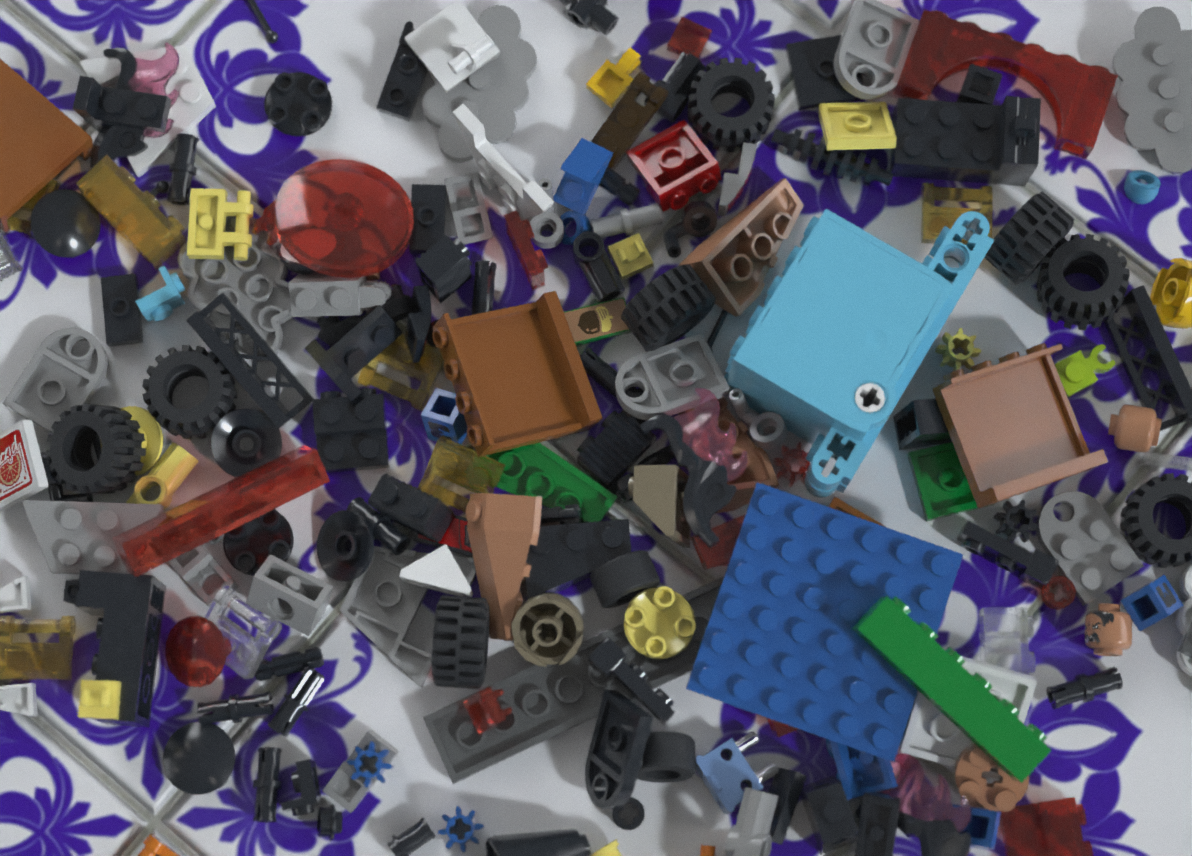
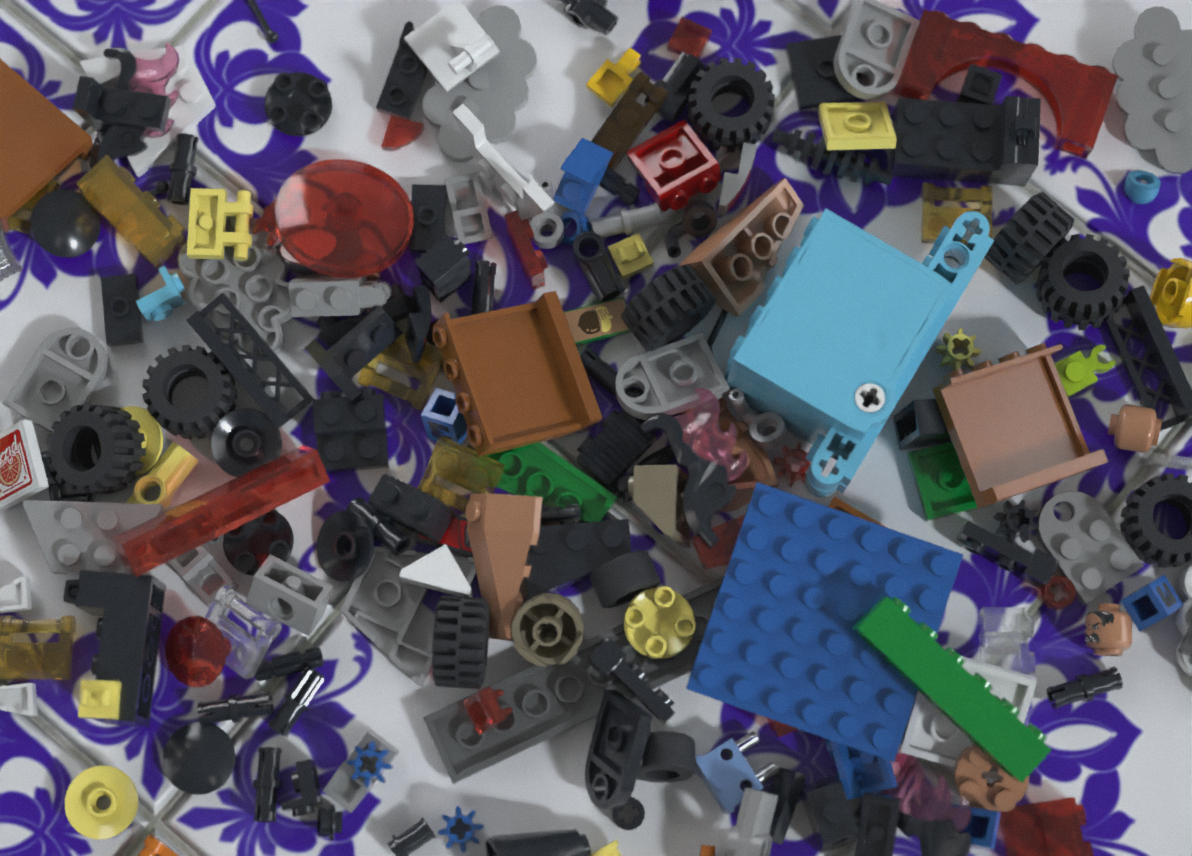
none -> light yellow dish [65,766,138,839]
none -> clear red tile [381,115,424,151]

